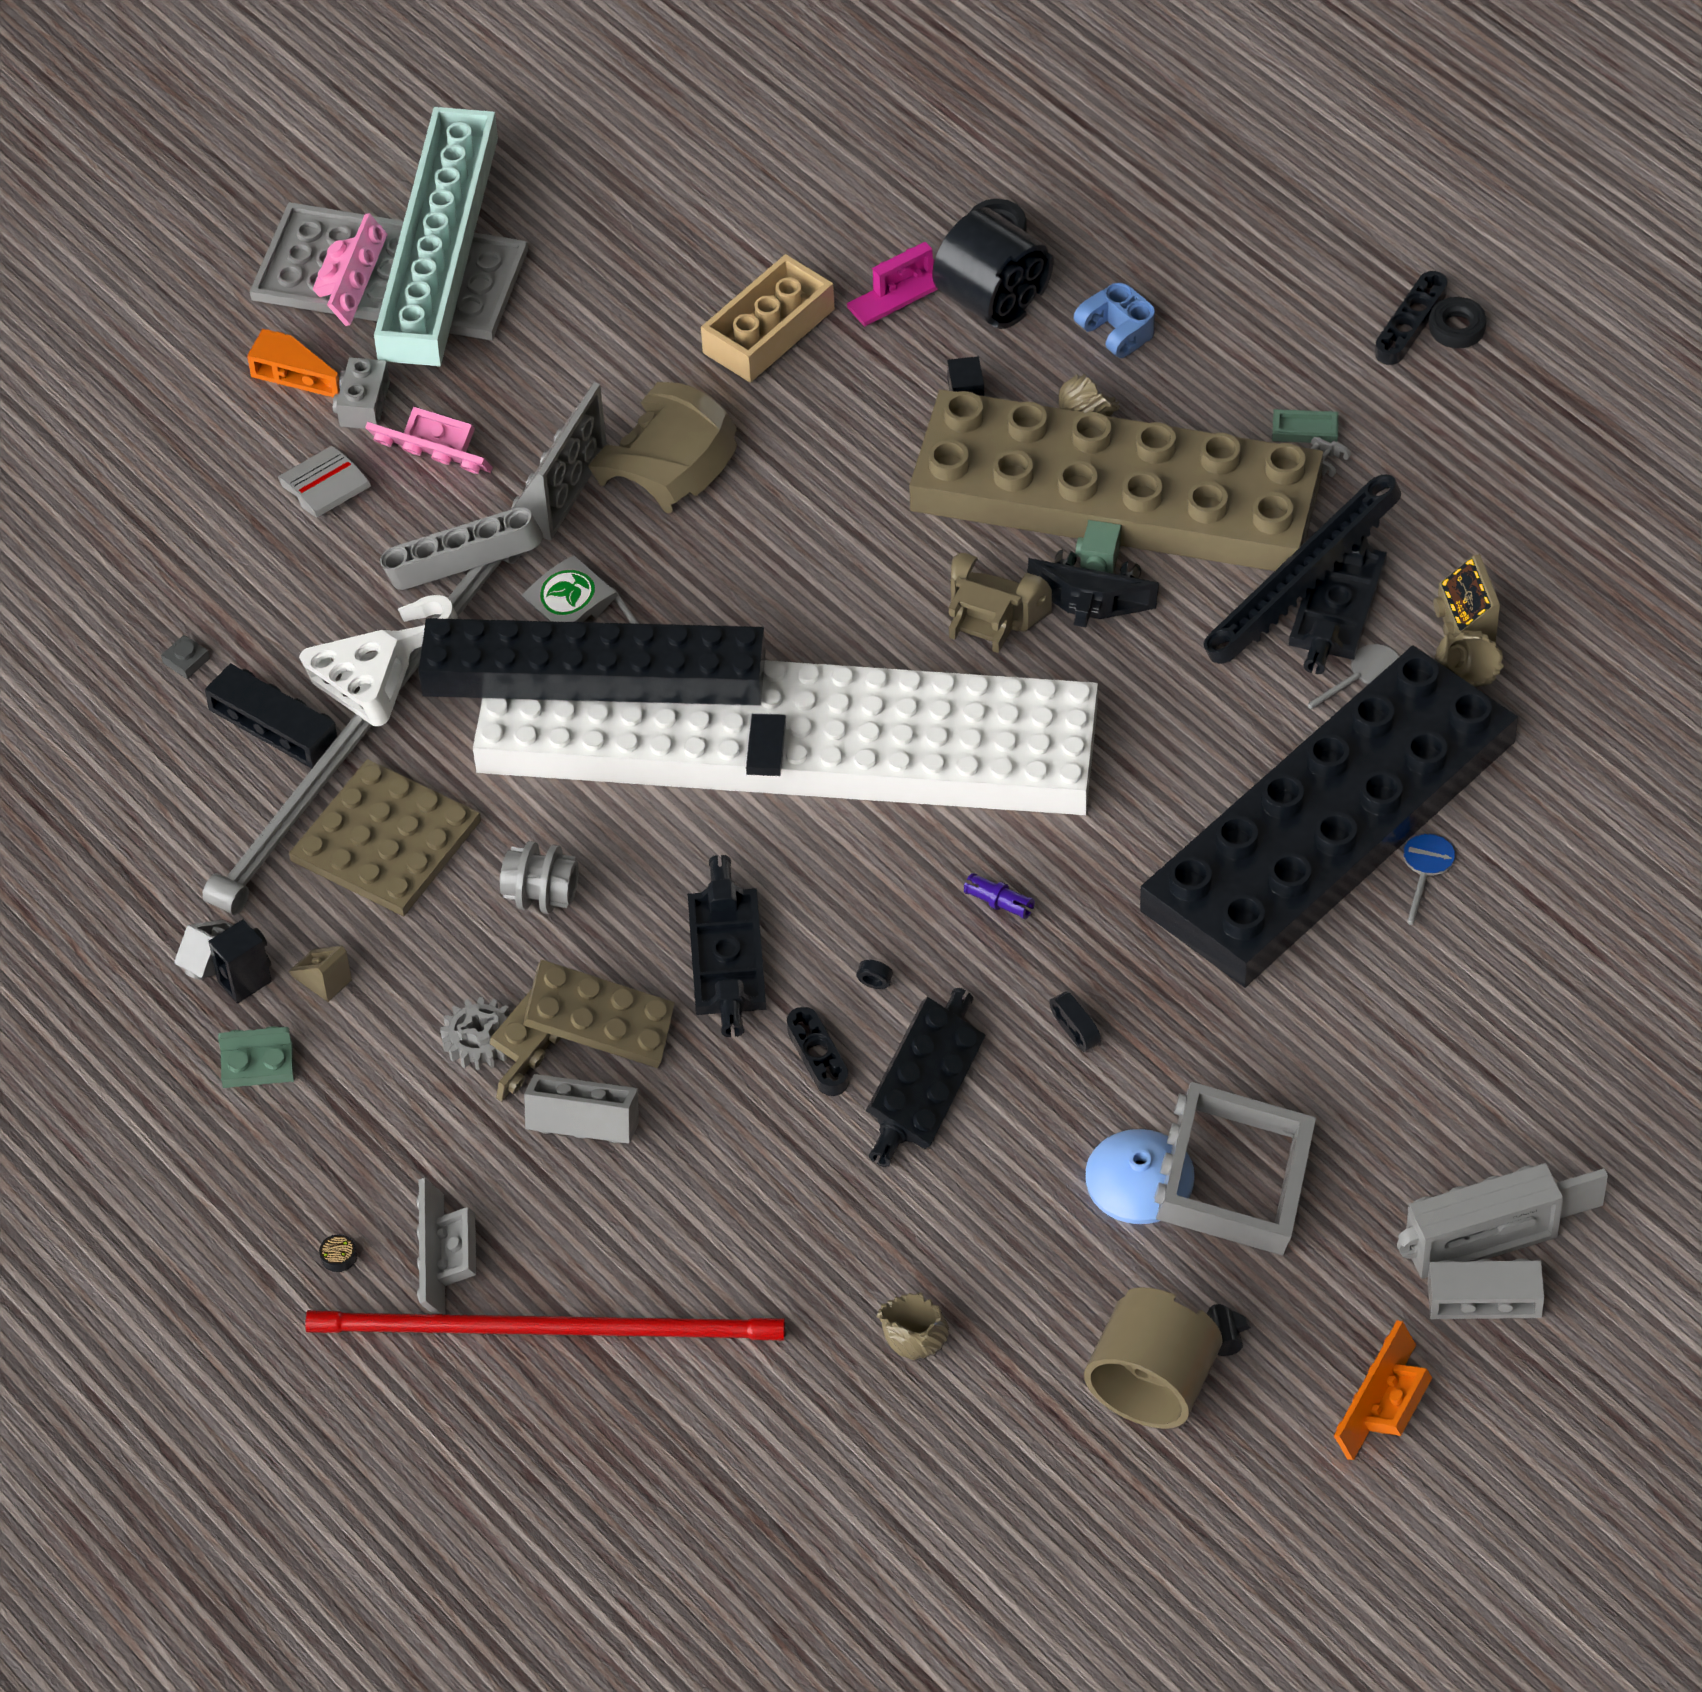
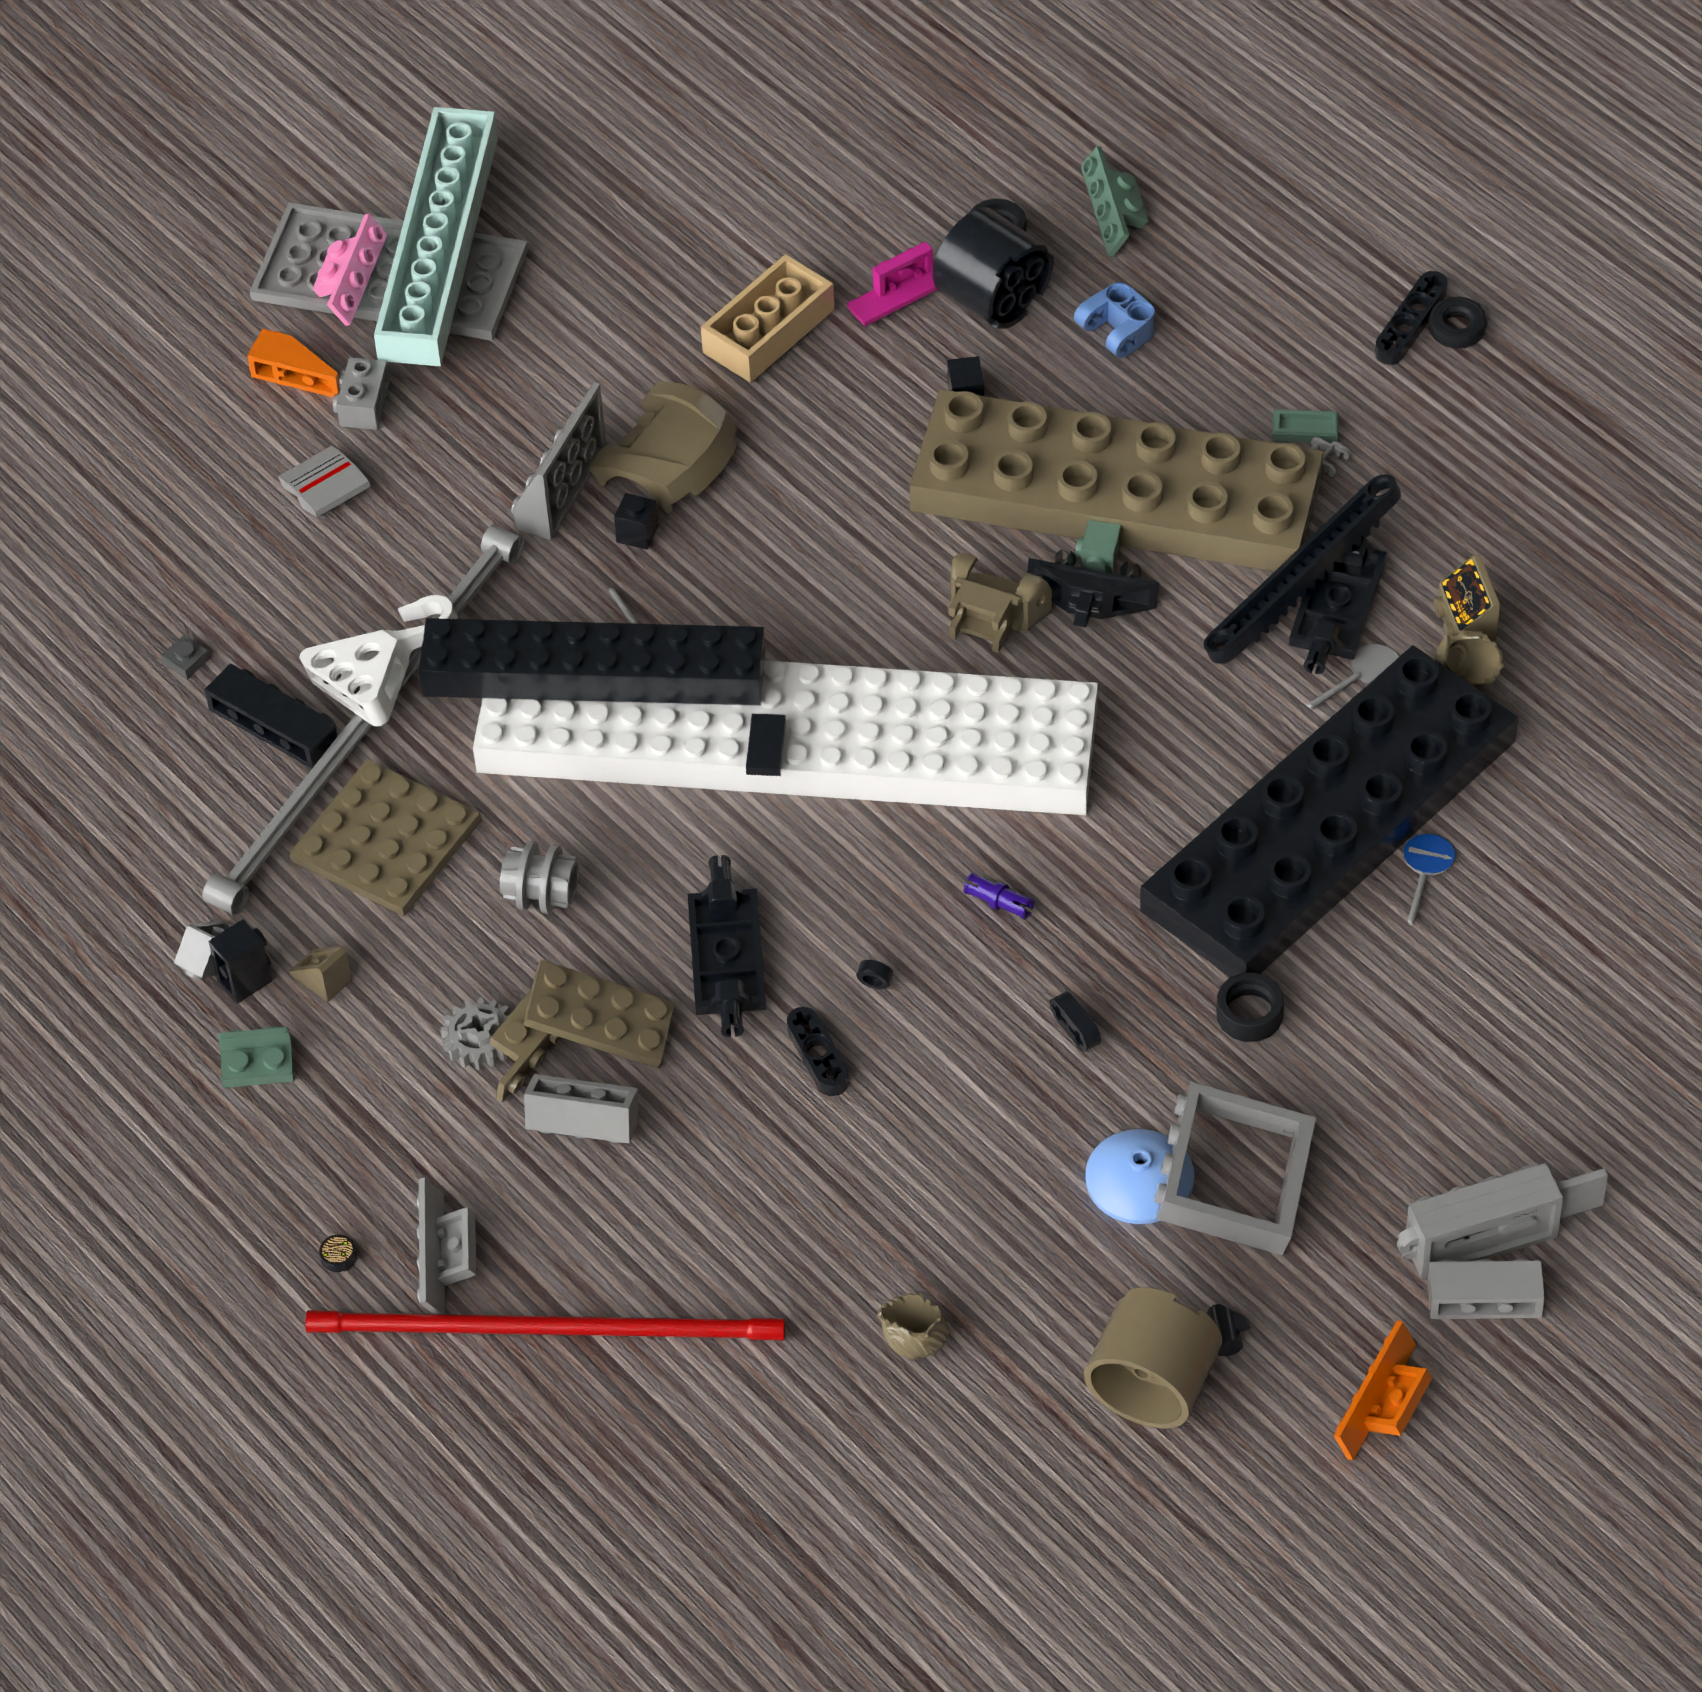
bright pink bracket [365,407,493,474] -> none
light grey beam [380,507,543,590] -> none
slope [522,555,618,622] -> none
black plate [866,988,986,1167] -> none
dark tan hair [1059,374,1120,416] -> none
none -> black brick [614,493,659,550]
none -> sand green bracket [1081,146,1148,257]
none -> black tyre [1216,972,1284,1042]

